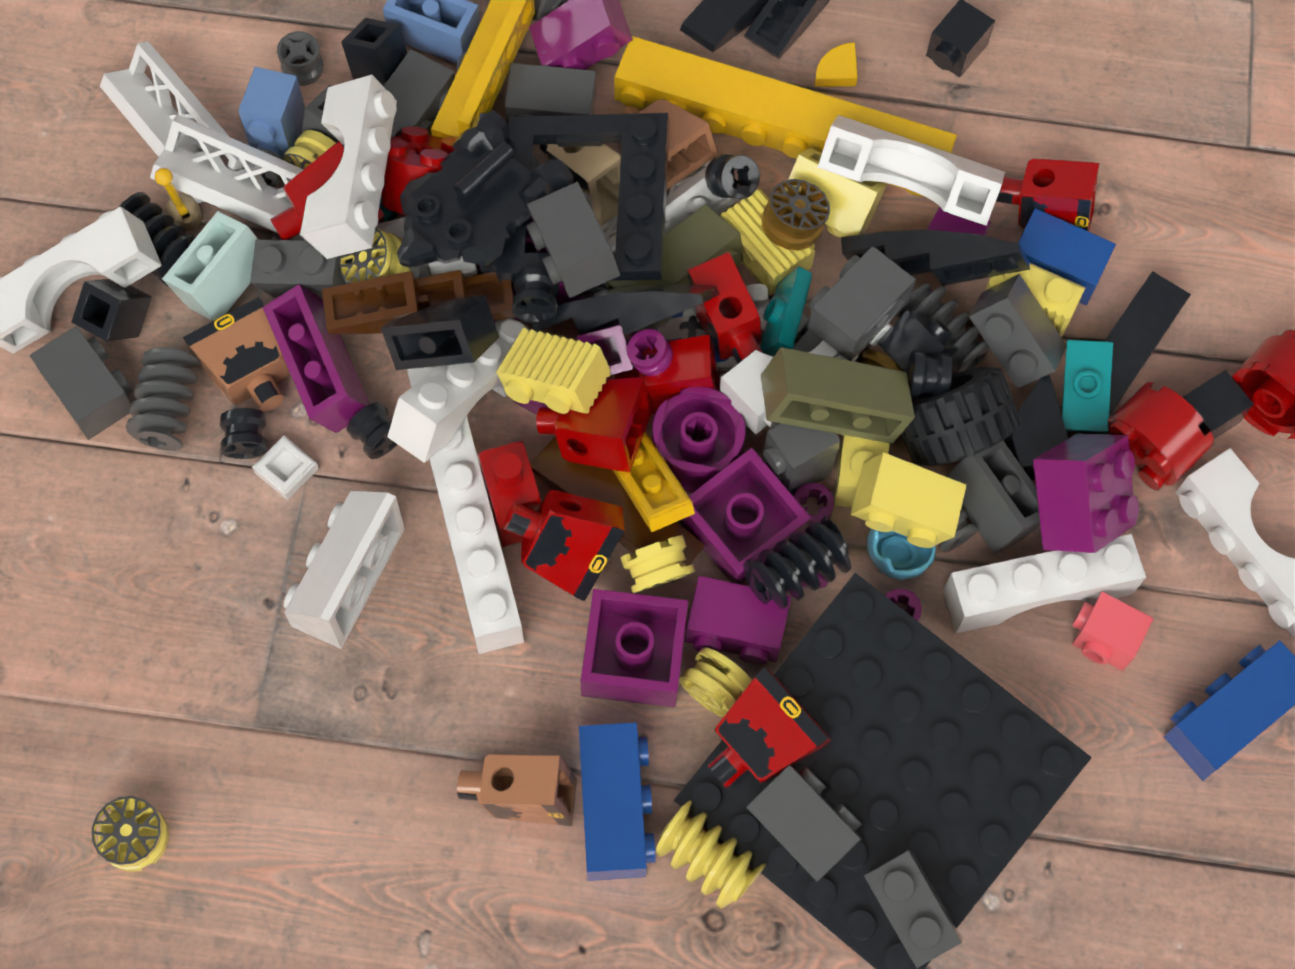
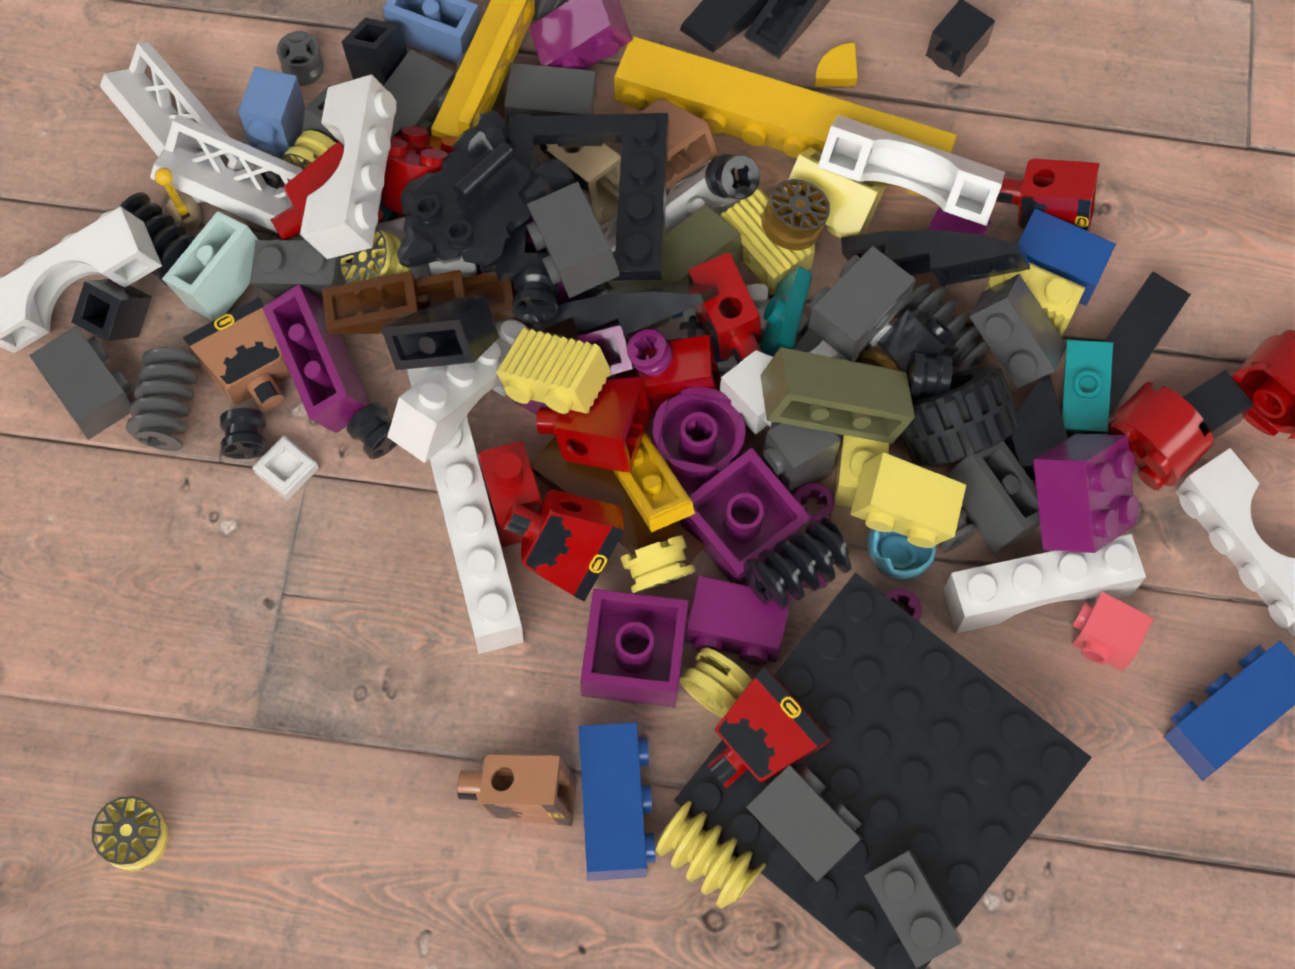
white slope [284,491,405,649] -> none

